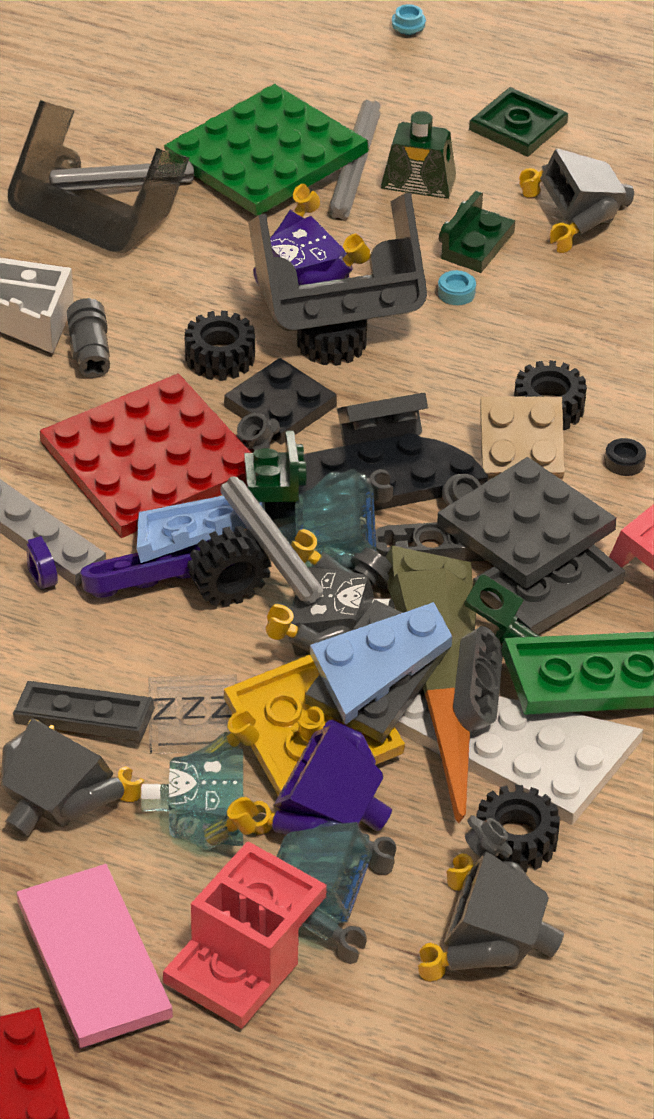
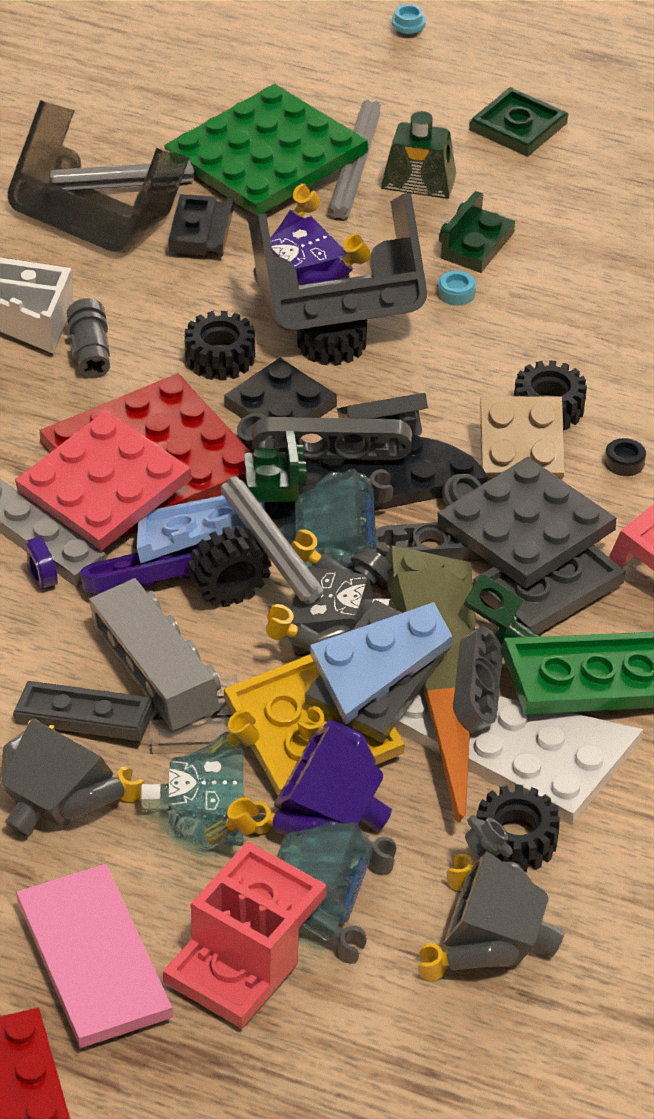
dark grey torso [519,149,634,253] -> none
none -> coral plate [15,410,192,551]
none -> light grey brick [89,578,221,731]
none -> black plate [168,194,233,256]
none -> dark grey beam [251,417,412,460]

